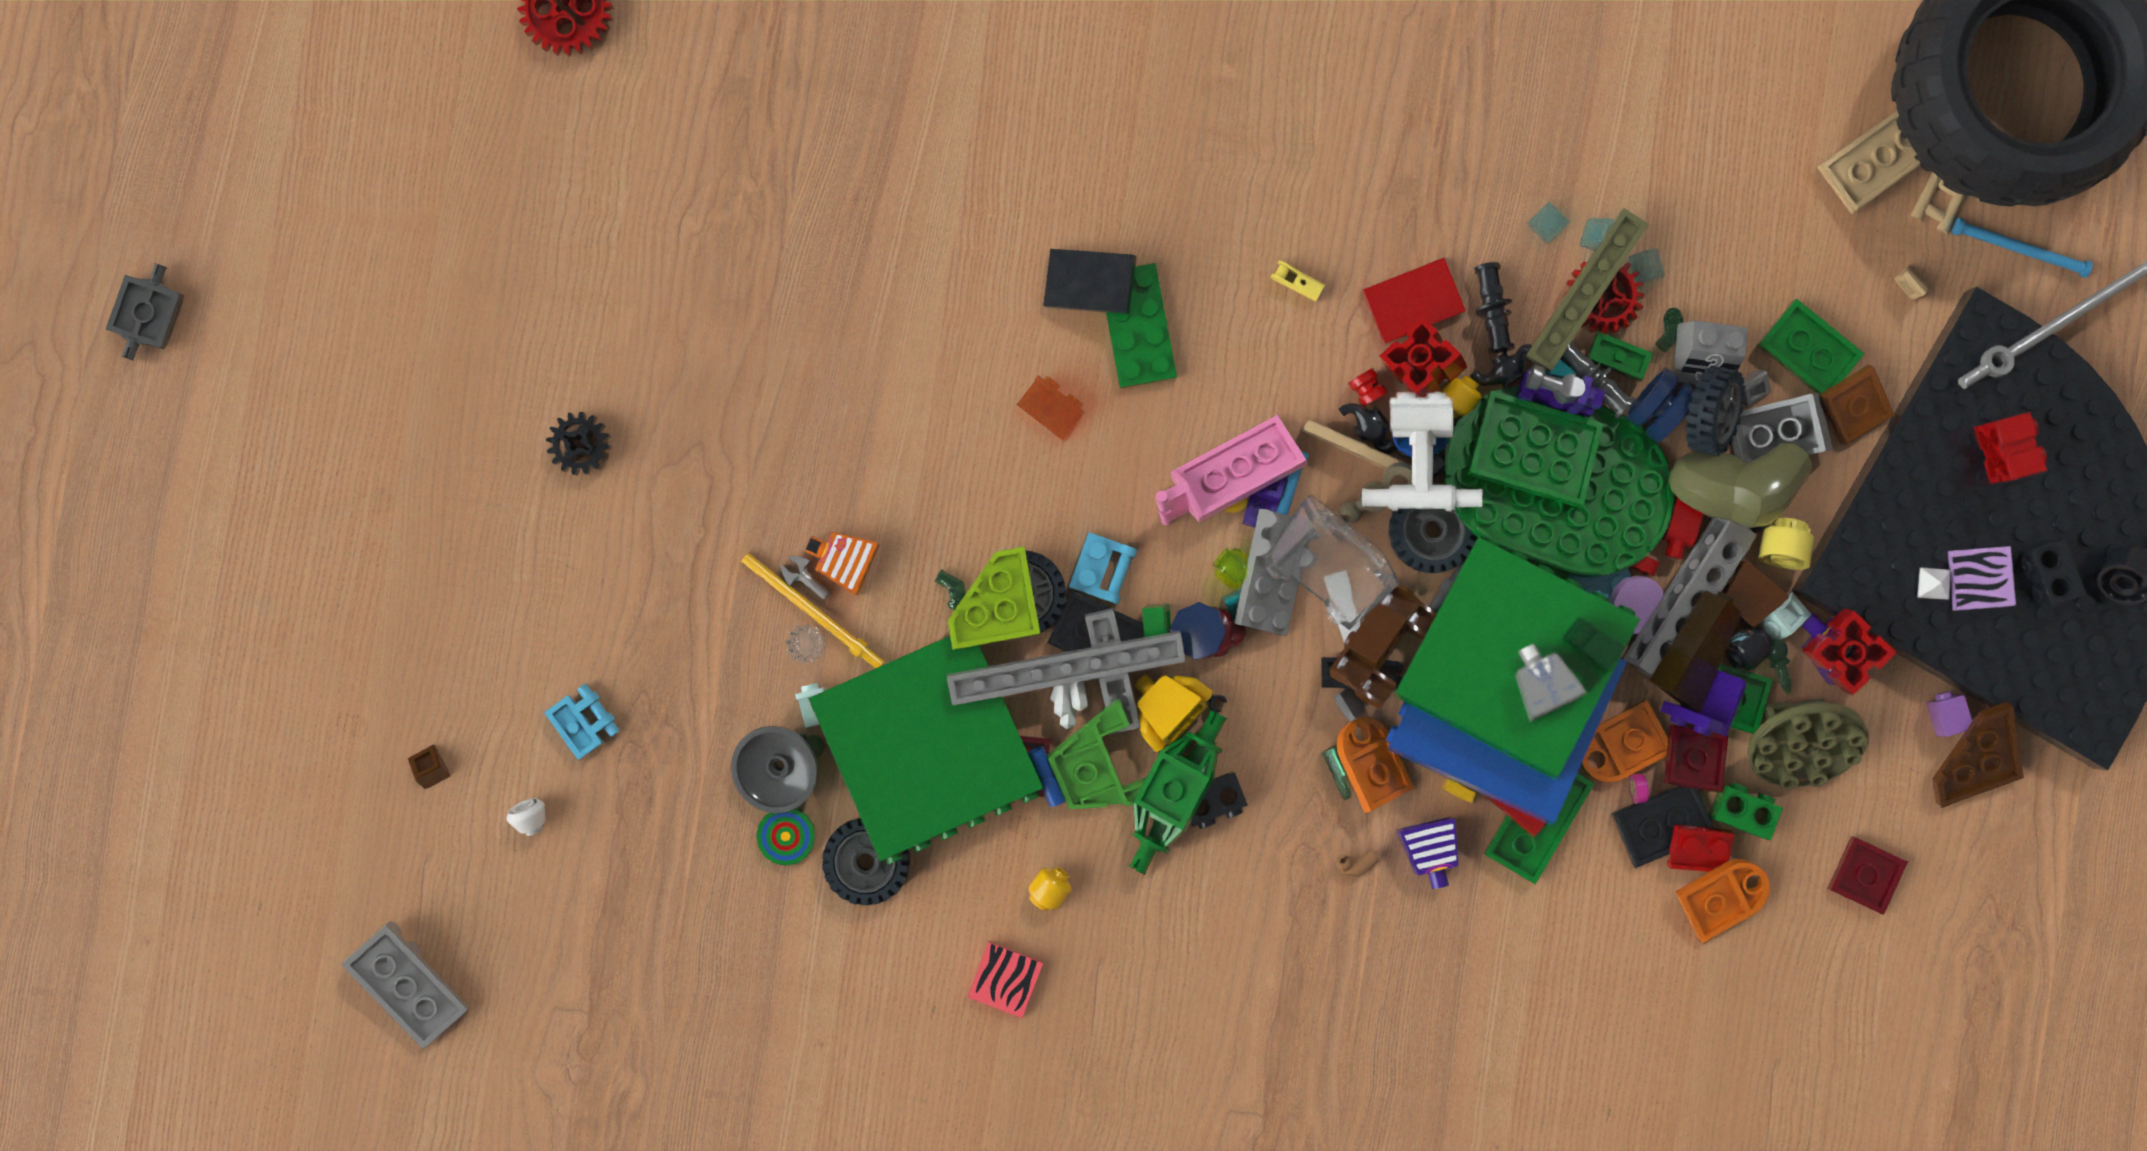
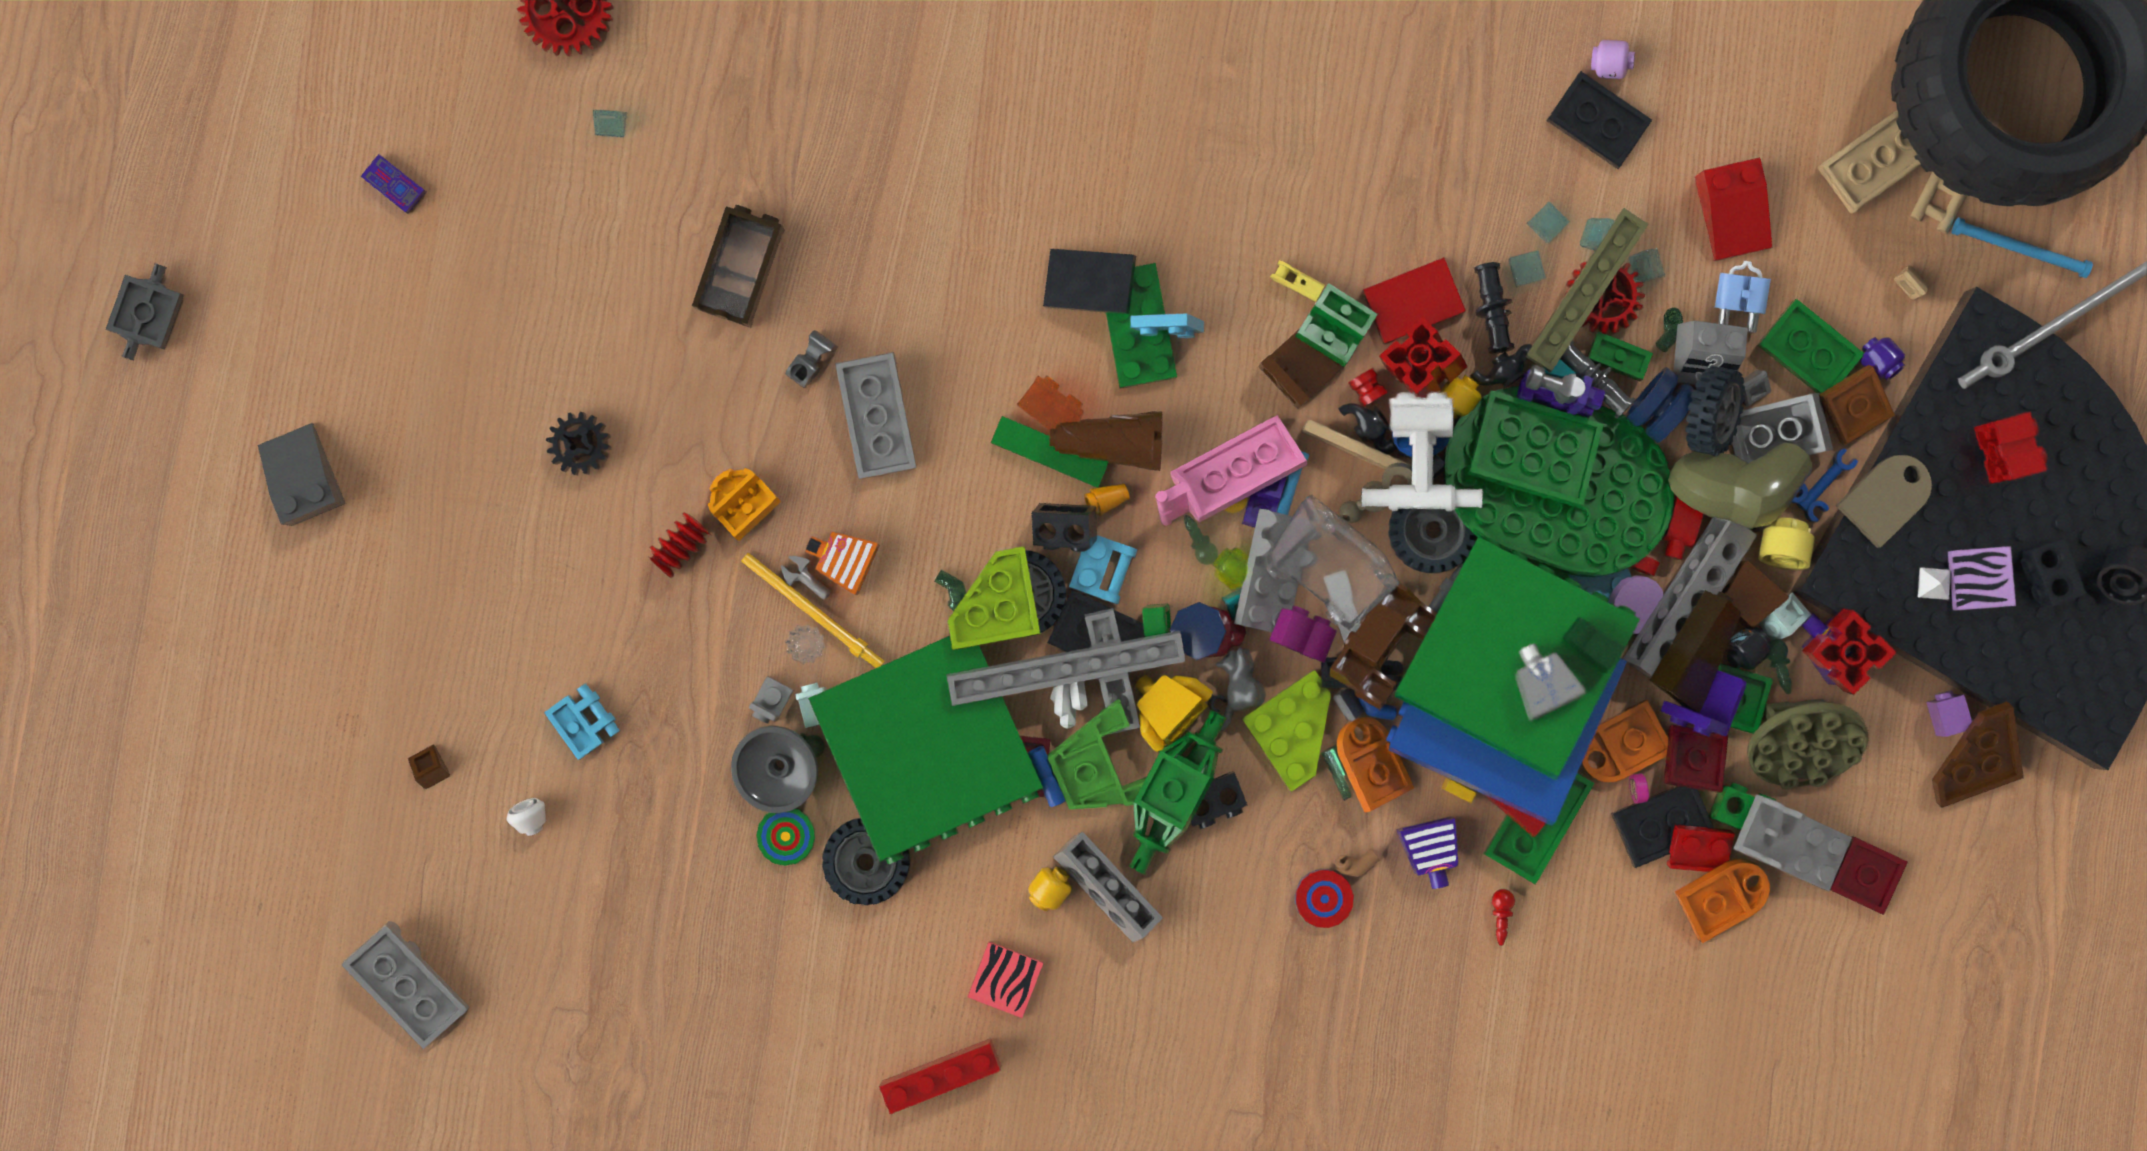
none -> dark grey slope [258,423,346,526]
none -> dark purple tile [360,154,426,214]
none -> clear light blue slope [593,109,627,137]
none -> red piece [649,512,712,578]
none -> door [692,205,785,328]
none -> light orange slope [708,468,781,541]
none -> light grey bracket [749,676,794,724]
none -> dark grey leg [785,330,838,388]
none -> light grey hinge [835,352,916,479]
none -> red brick [879,1038,1002,1114]
none -> green tile [991,416,1109,488]
none -> black brick [1032,503,1097,552]
none -> reddish brown cone [1049,411,1162,471]
none -> light grey brick [1053,831,1163,942]
none -> light orange cone [1084,483,1130,516]
none -> medium azure plate [1131,314,1204,338]
none -> clear green bar [1184,515,1218,565]
none -> dark grey animal [1216,648,1266,731]
none -> lime plate [1241,670,1331,792]
none -> reddish brown bracket [1258,329,1340,409]
none -> magenta brick [1269,605,1337,663]
none -> green slope [1295,283,1378,367]
none -> red tile [1295,869,1354,928]
none -> blue arm [1358,698,1397,720]
none -> red bar [1492,889,1515,946]
none -> clear light blue tile [1508,250,1546,287]
none -> black tile [1546,71,1652,169]
none -> lavender head [1591,40,1635,79]
none -> red slope [1695,157,1772,261]
none -> light blue piece [1714,261,1771,333]
none -> light grey hinge [1733,794,1852,891]
none -> blue bar [1792,449,1858,523]
none -> dark tan tile [1835,455,1932,548]
none -> dark purple head [1860,337,1905,381]

